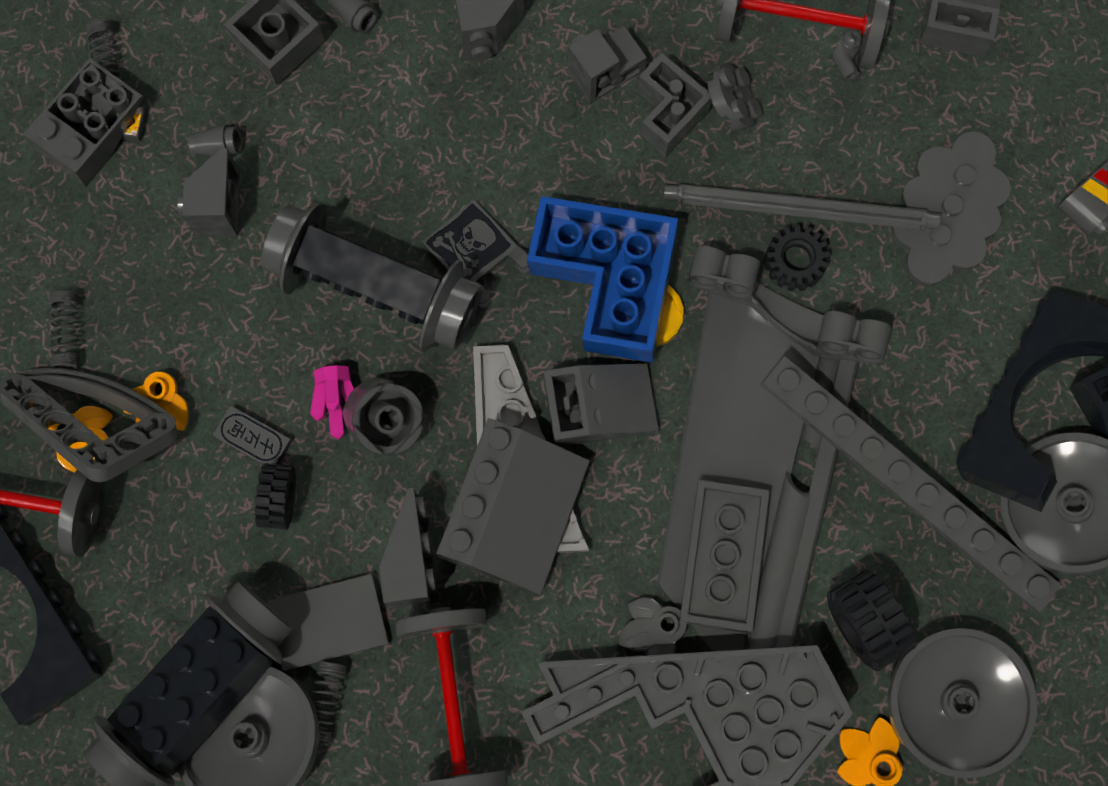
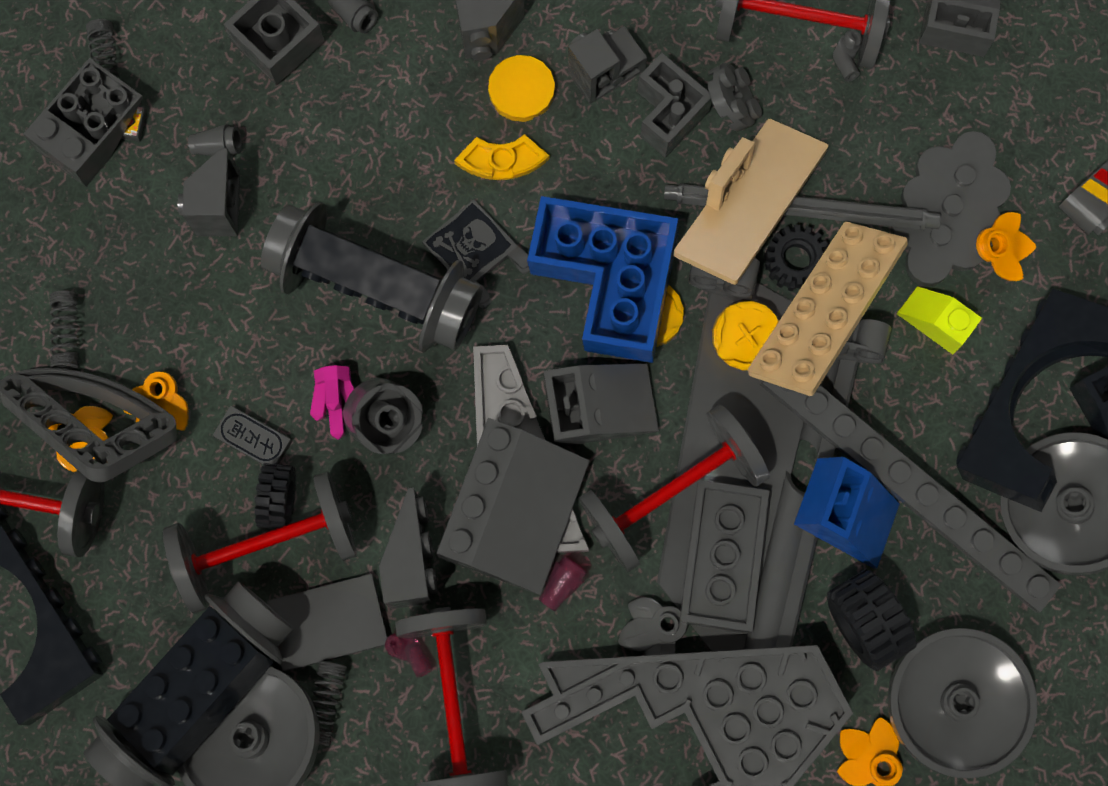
none -> dark grey piece [163,471,357,613]
none -> clear pink arm [385,634,433,678]
none -> yellow tile [454,134,550,180]
none -> yellow tile [488,55,555,122]
none -> clear pink cone [539,556,587,611]
none -> dark grey piece [578,404,770,573]
none -> tan bracket [674,119,828,285]
none -> yellow tile [712,301,779,370]
none -> tan bracket [748,222,908,396]
none -> blue slope [794,457,899,569]
none -> neon yellow slope [897,286,982,355]
none -> light orange plate [976,212,1036,281]

